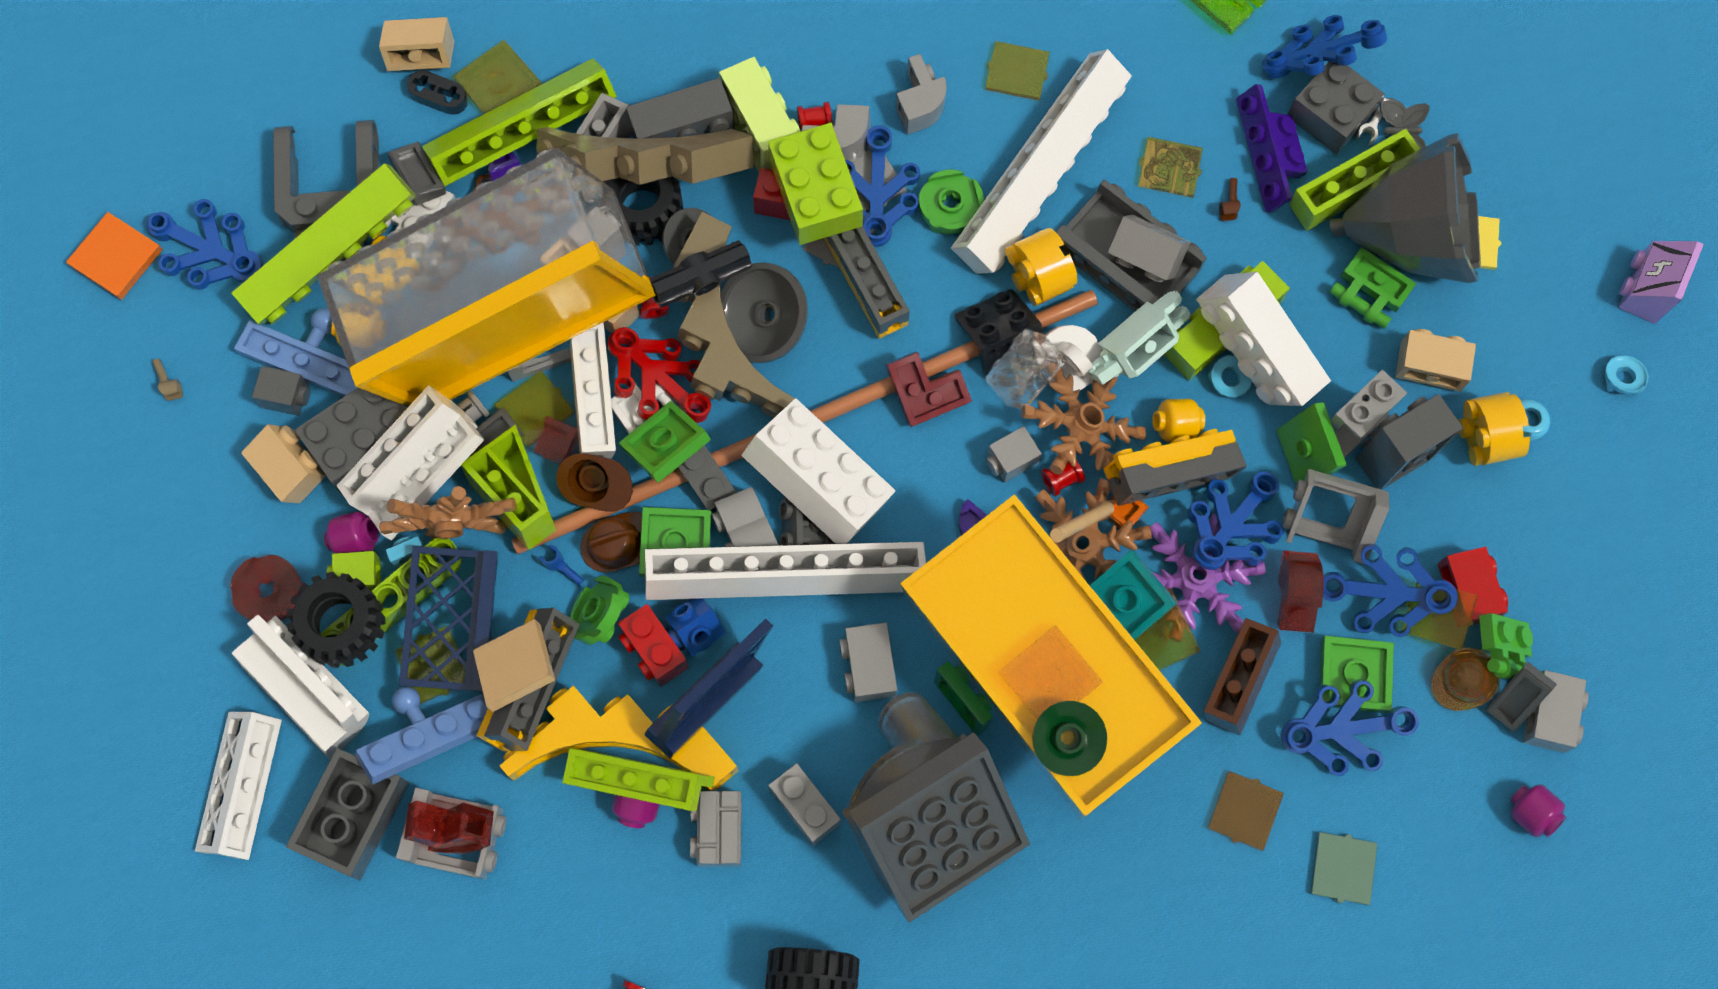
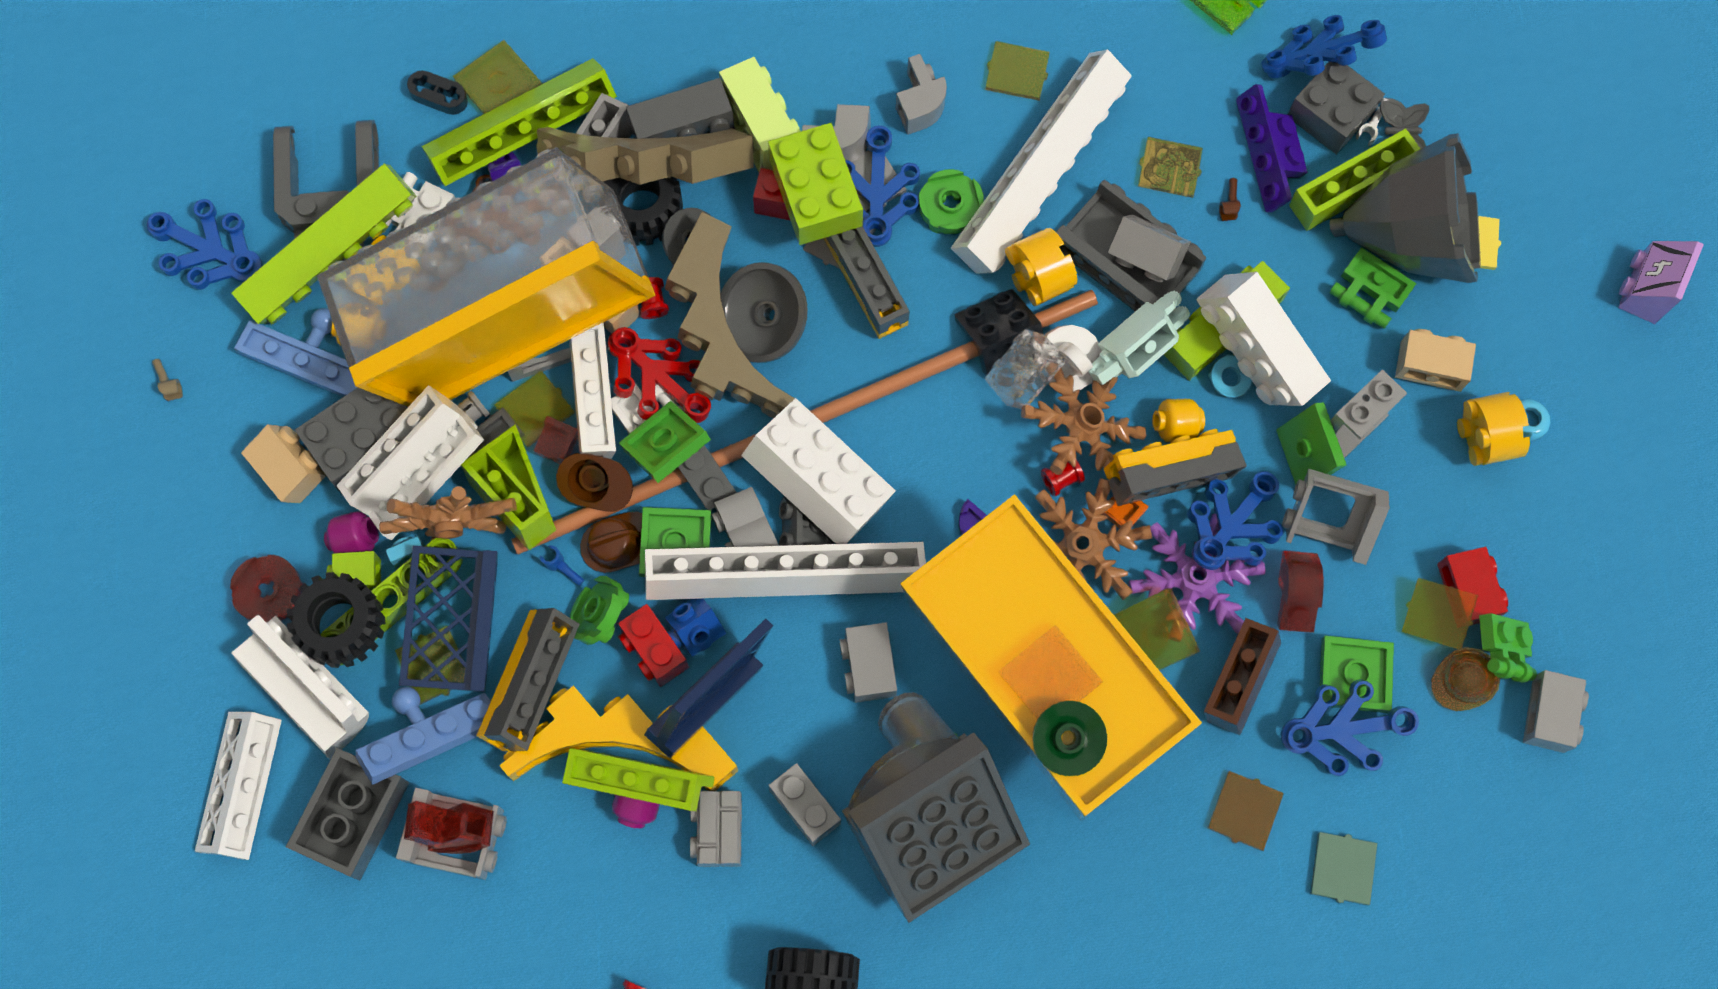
orange tile [66,212,163,300] -> none
dark grey brick [252,366,310,416] -> none
tan brick [379,17,455,71] -> none
dark grey tile [388,141,446,206] -> none
tan tile [473,619,555,712] -> none
black piece [649,240,752,308] -> none
red bush [797,102,833,131] -> none
dark red plate [885,352,972,427] -> none
green plate [934,660,993,736] -> none
light grey brick [986,426,1042,483] -> none
tan bar [1050,502,1114,543] -> none
teal plate [1090,550,1178,640] -> none
blue plant [1319,544,1458,637] -> none
dark grey brick [1356,394,1463,490] -> none
dark grey tile [1486,661,1557,732] -> none
magenta head [1510,784,1567,838] -> none
medium azure piece [1604,355,1649,395] -> none

